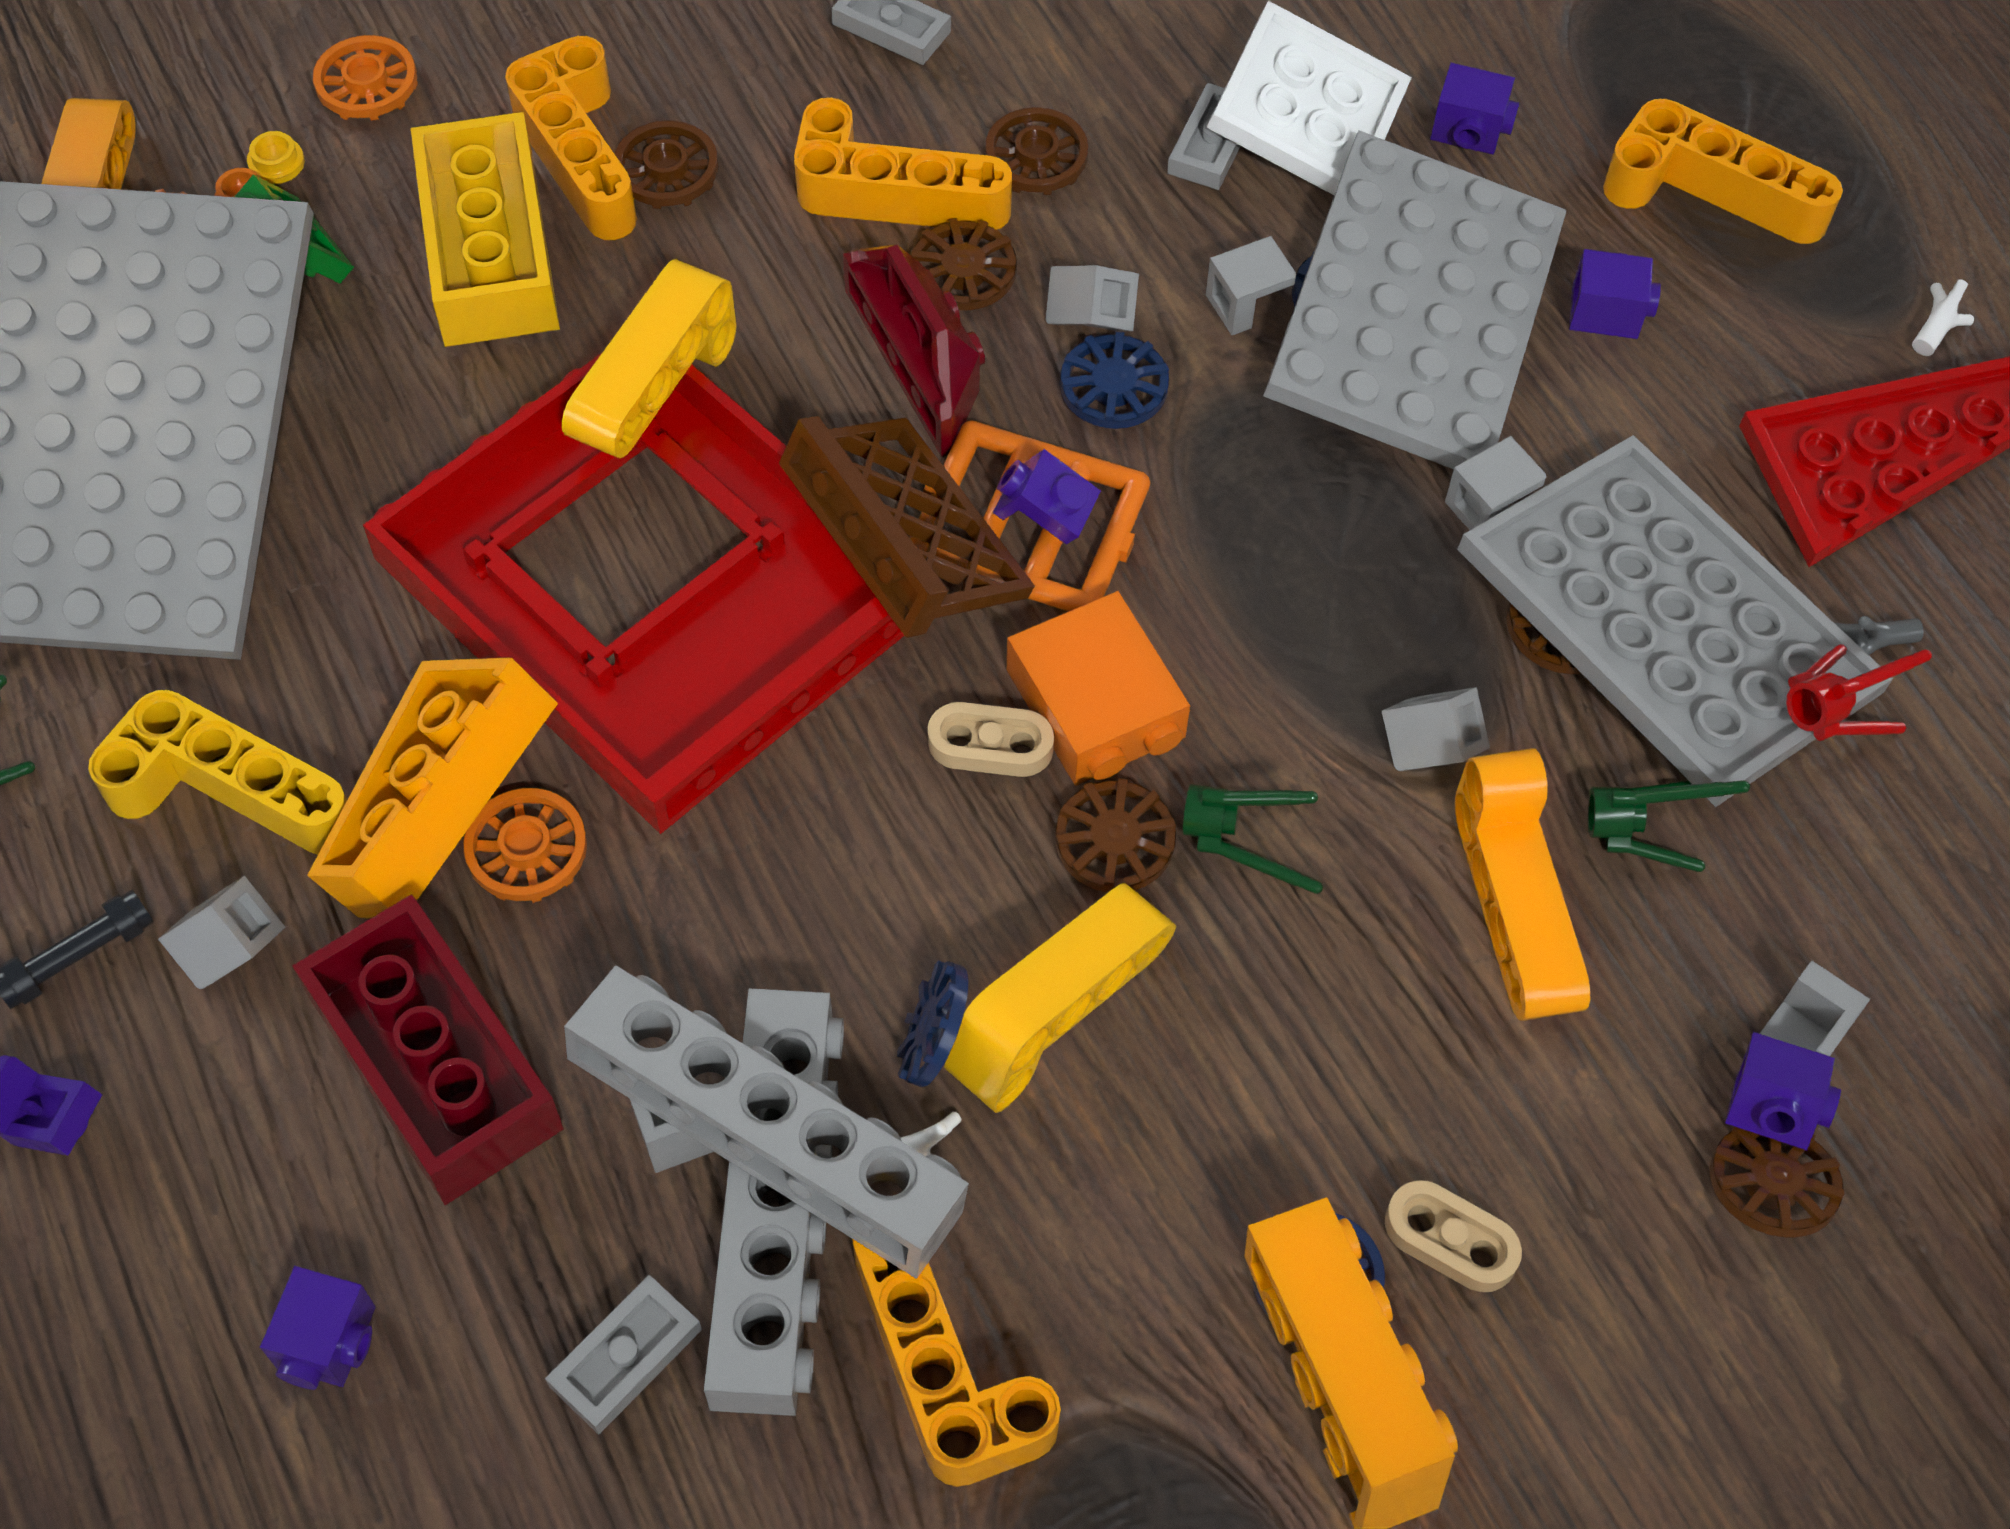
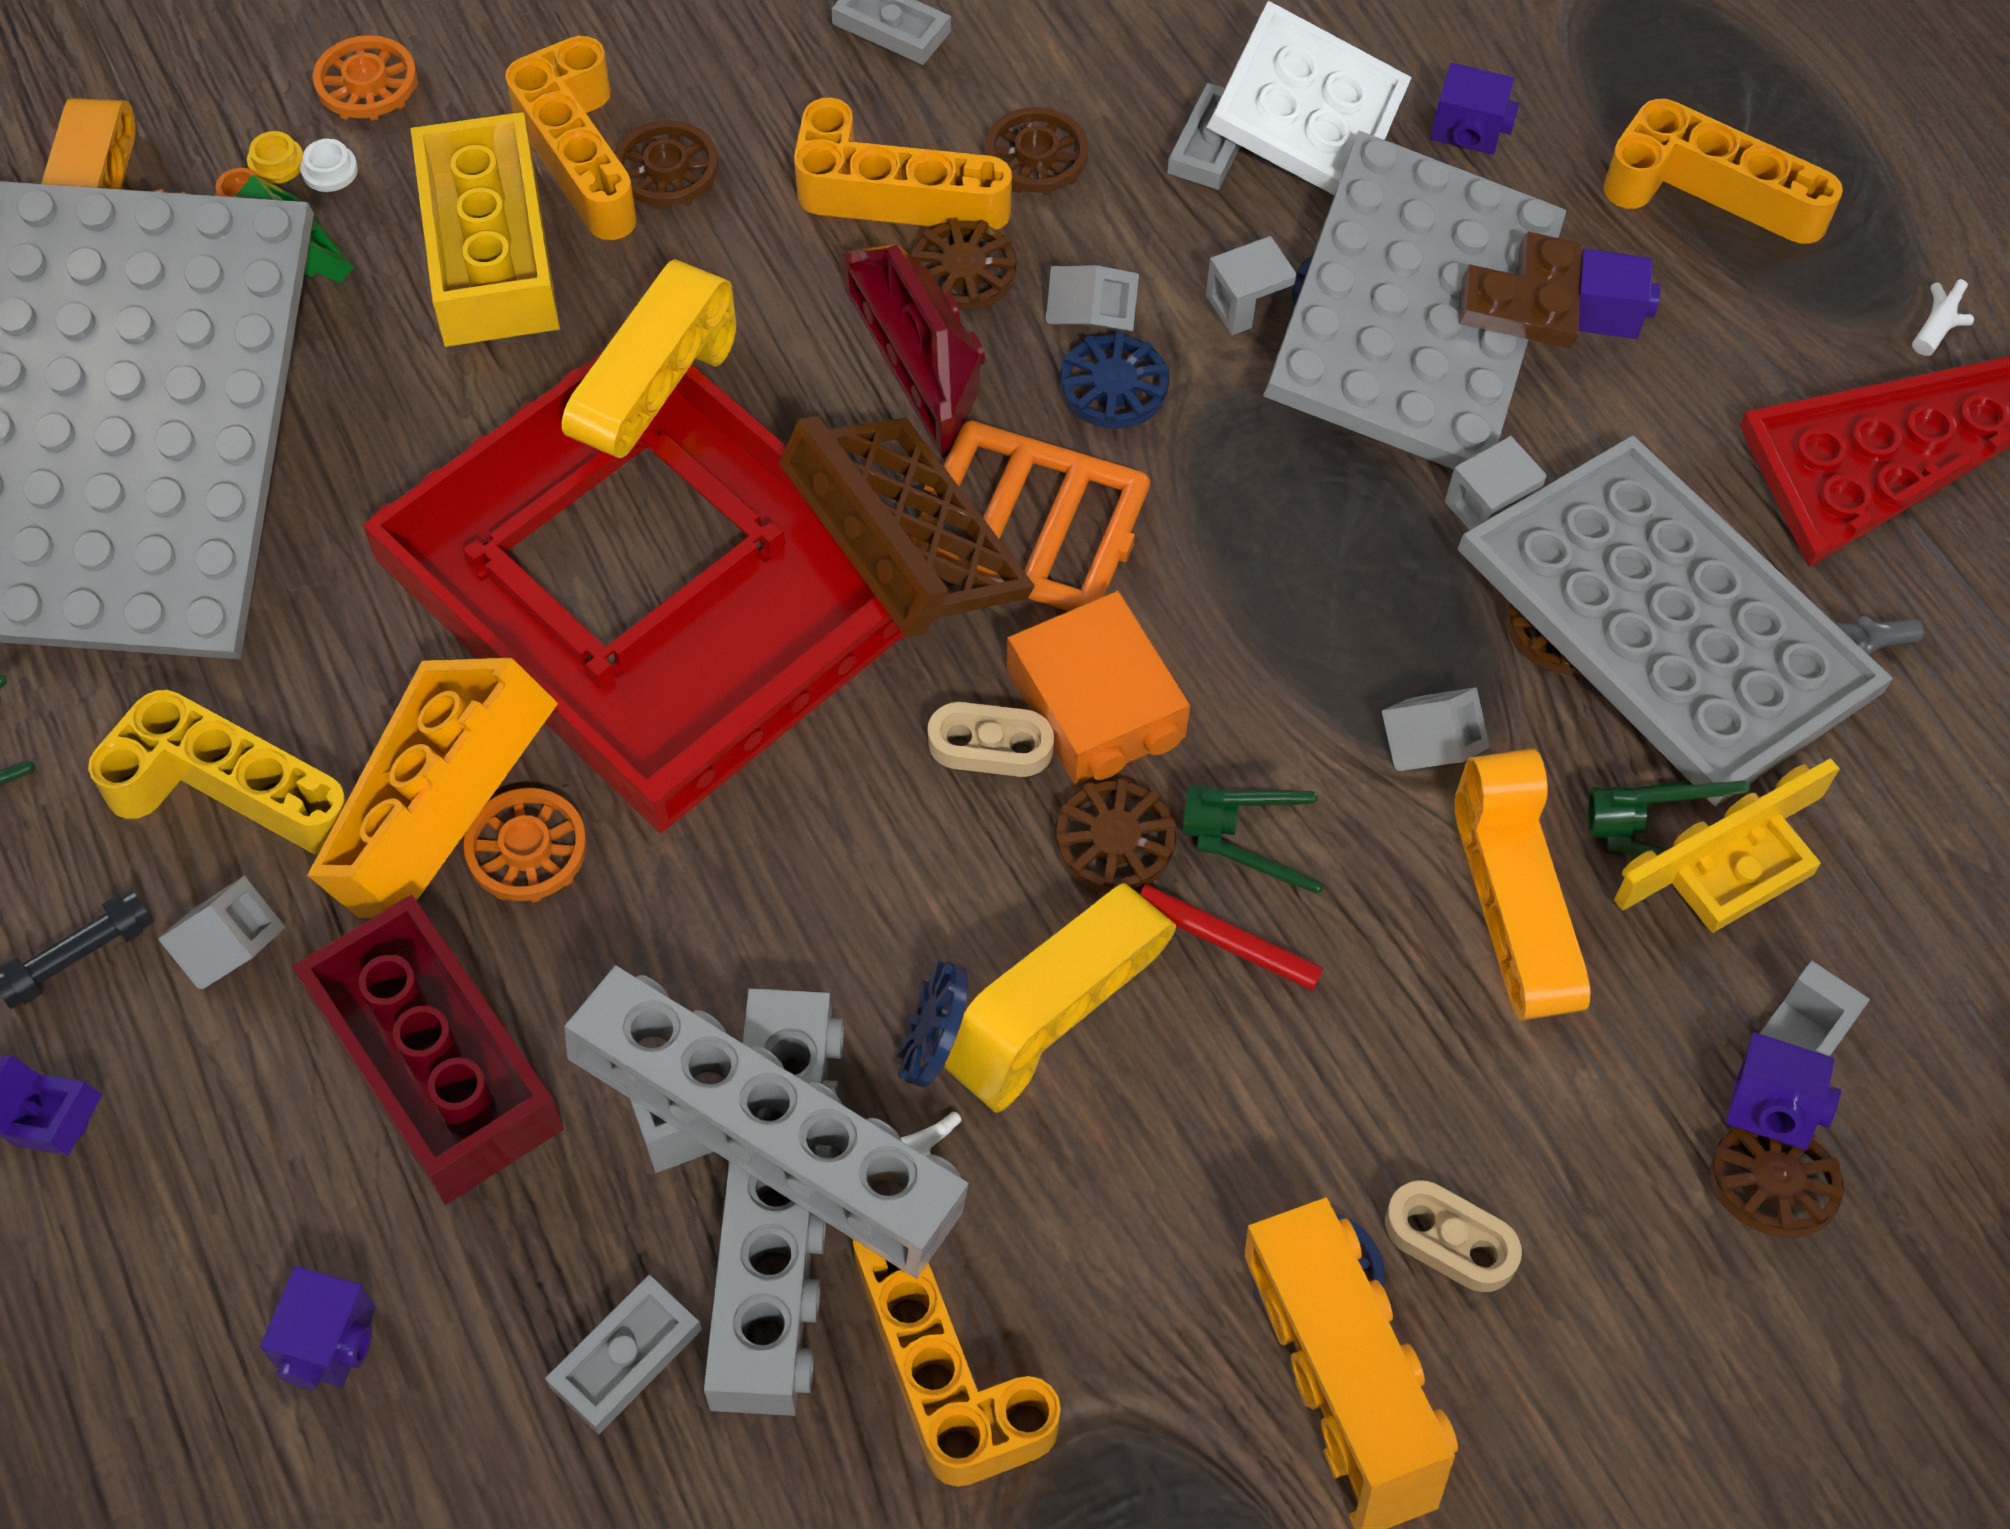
dark purple bracket [993,449,1101,545] -> none
red plant [1786,644,1932,741] -> none
none -> white plate [300,139,358,192]
none -> red bar [1140,884,1324,991]
none -> reddish brown plate [1459,231,1582,348]
none -> yellow bracket [1614,759,1840,933]

